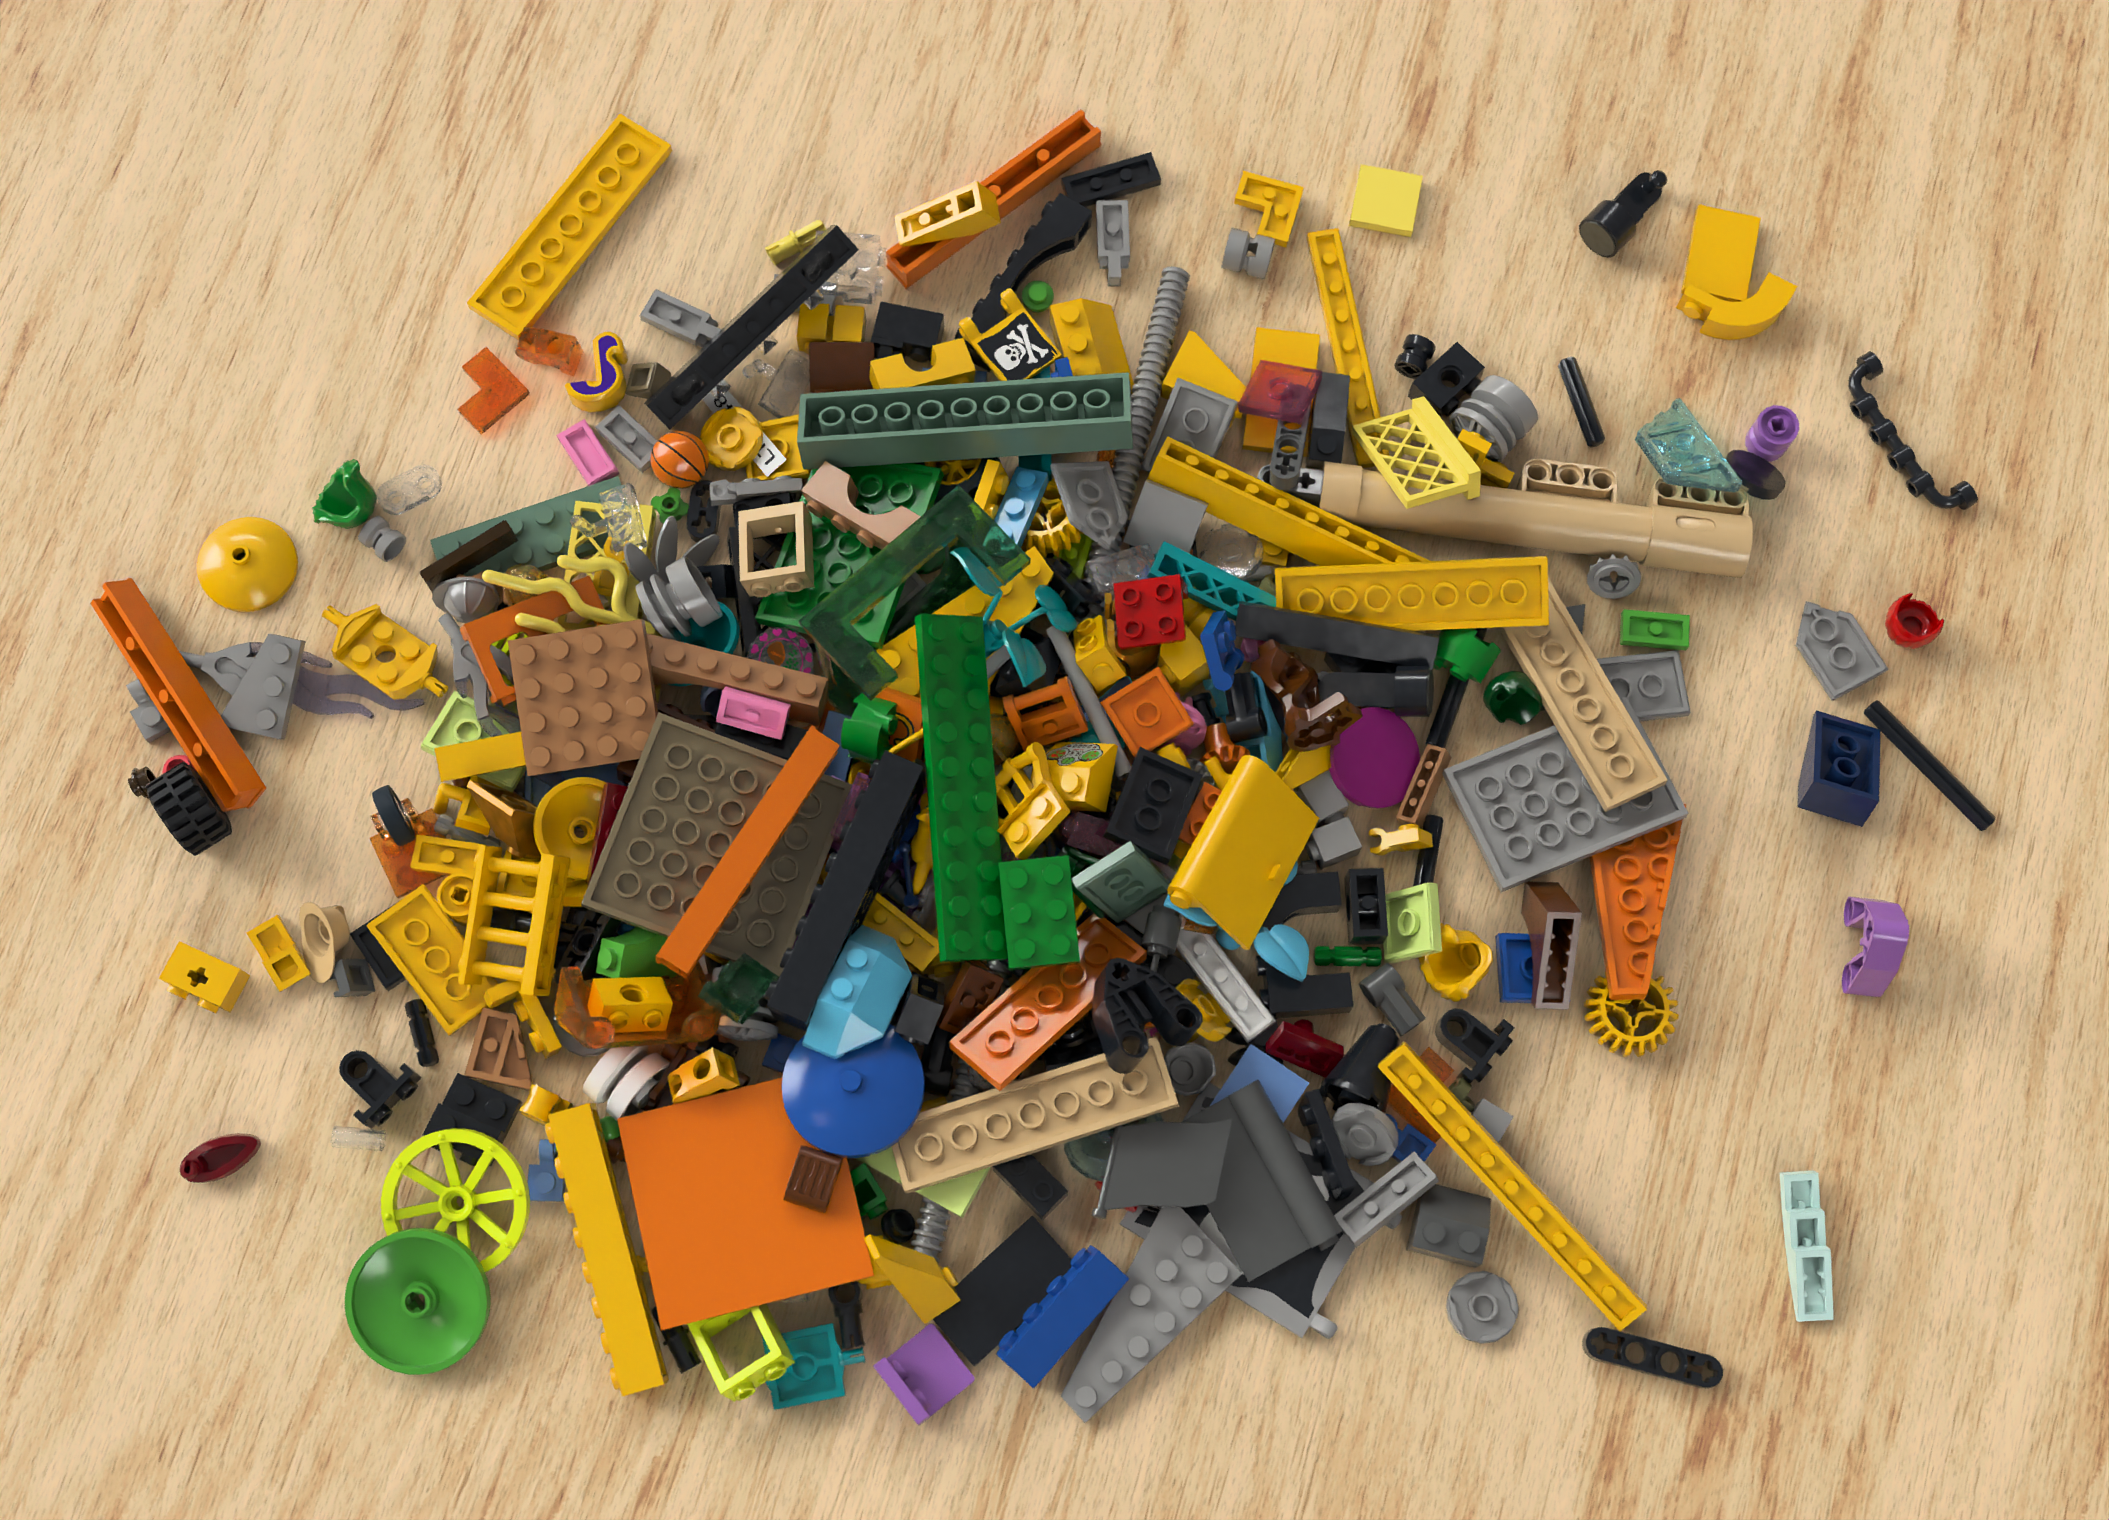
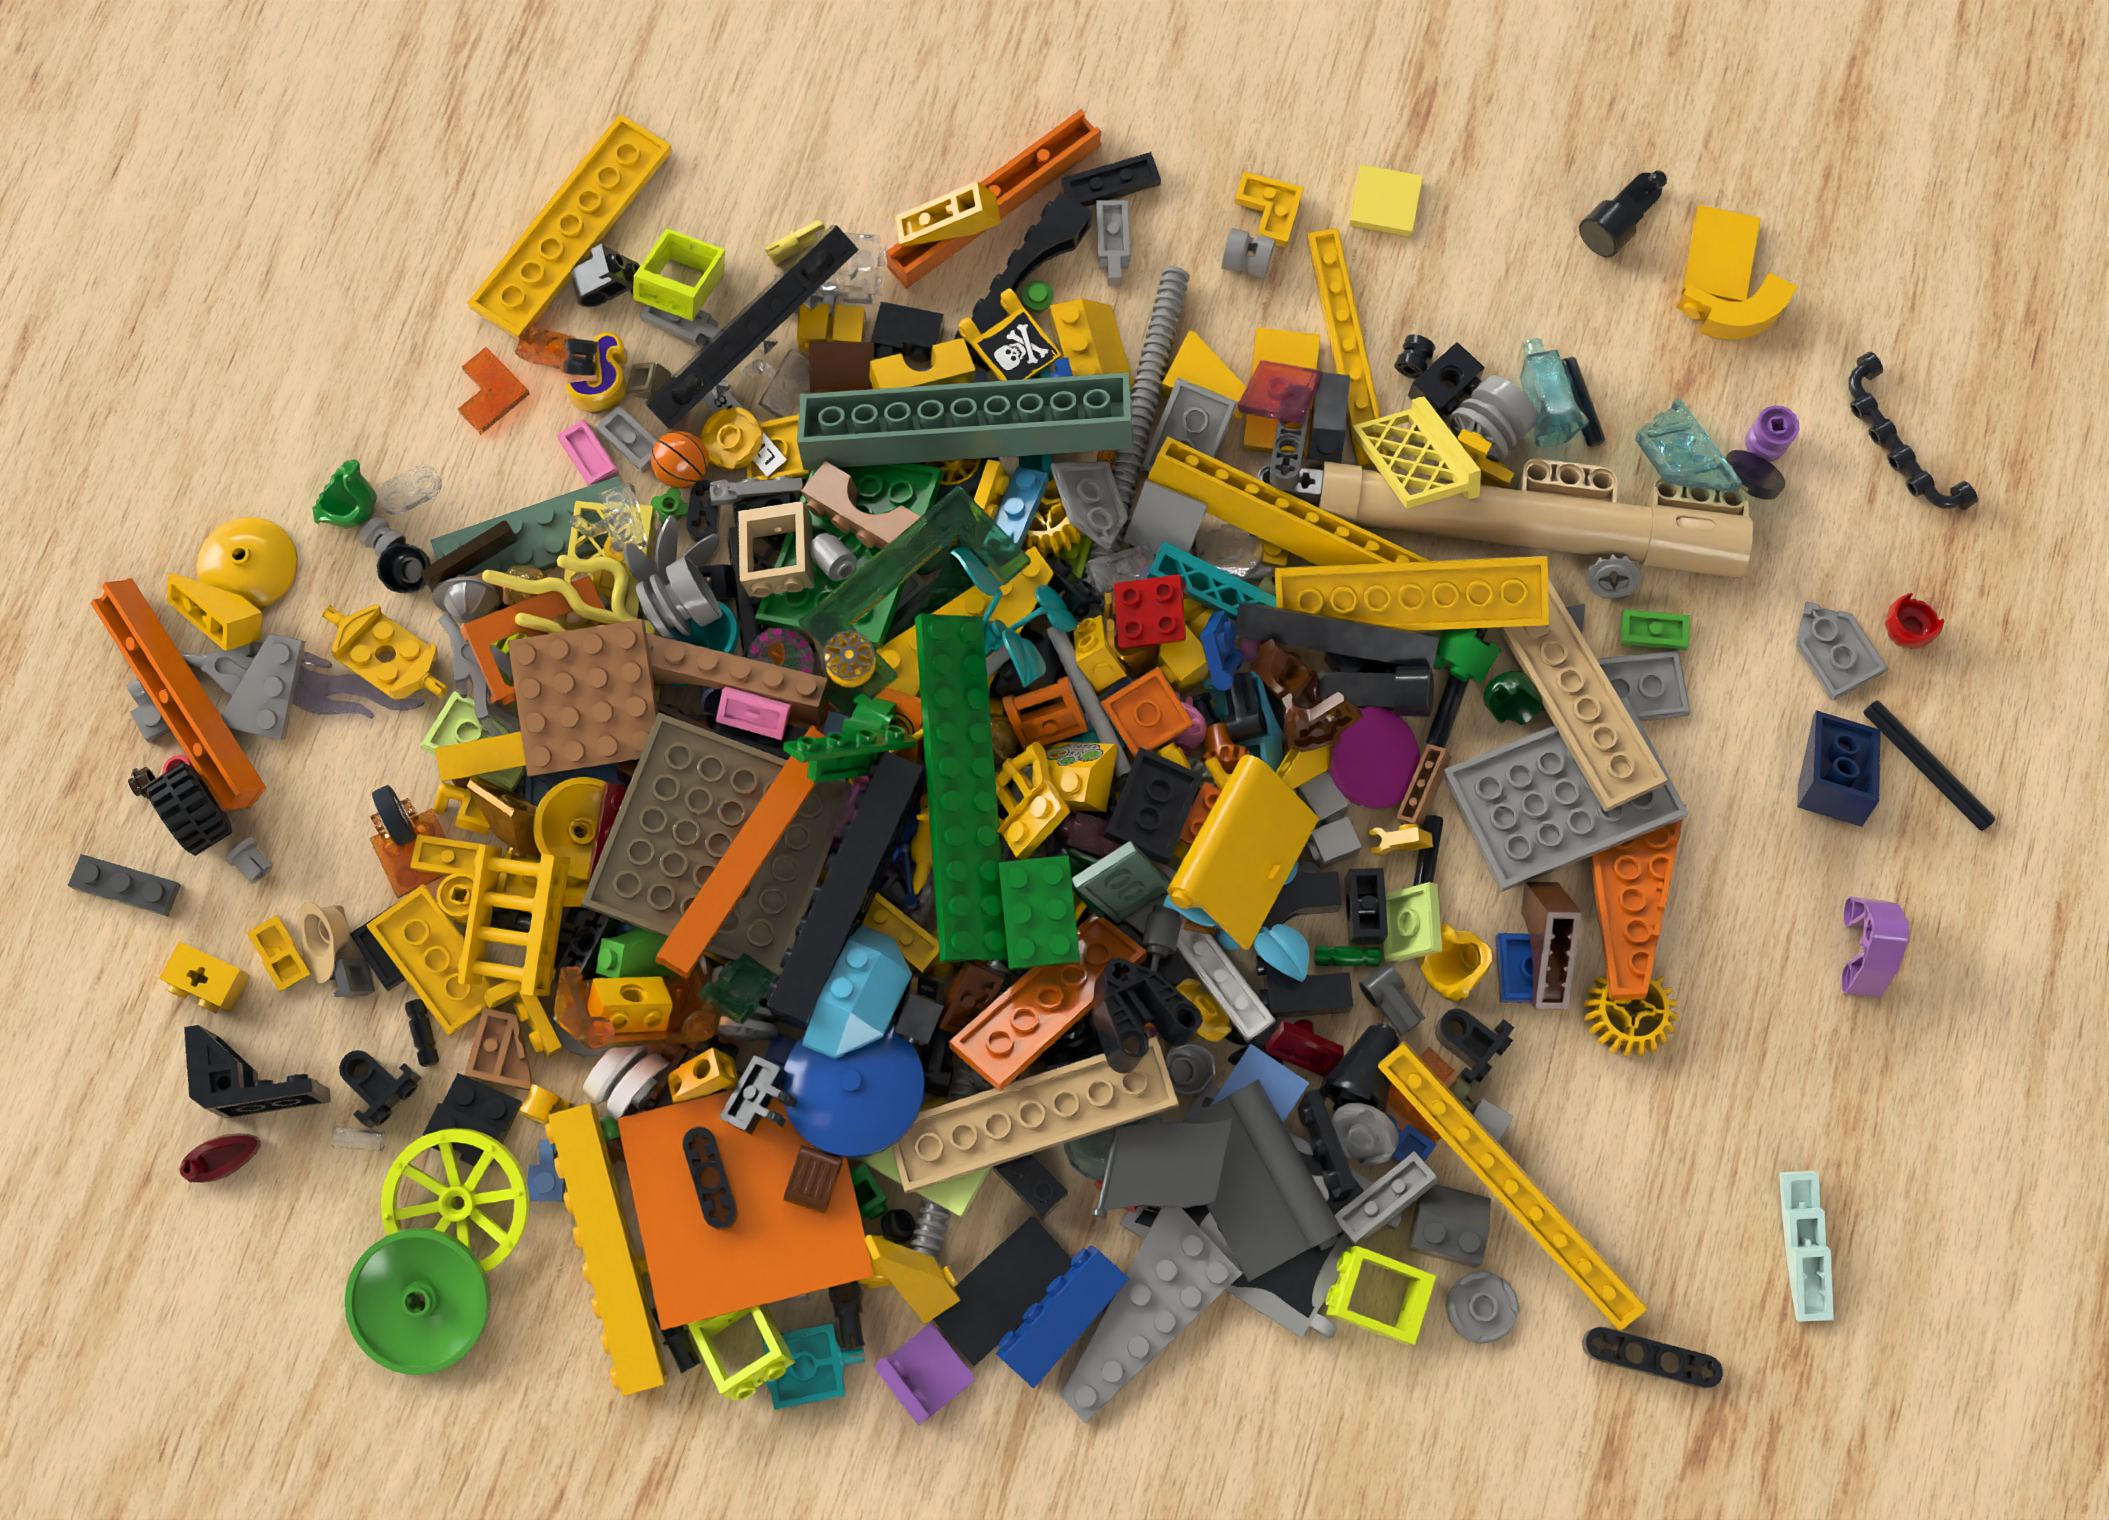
light grey axle [434,814,501,847] -> none
none -> dark grey plate [68,854,181,917]
none -> yellow slope [167,573,263,651]
none -> black bracket [184,1025,331,1119]
none -> light grey bush [225,838,273,884]
none -> black hair [377,543,431,594]
none -> black wheel [563,339,598,376]
none -> black pin [571,244,640,307]
none -> neon yellow window [633,228,725,321]
none -> black beam [683,1127,738,1230]
none -> hinge [719,1055,798,1135]
none -> green bracket [783,725,917,783]
none -> light grey brick [809,533,857,581]
none -> yellow wheel [823,630,876,687]
none -> neon yellow window [1325,1246,1436,1345]
none -> clear light blue piece [1520,338,1589,448]

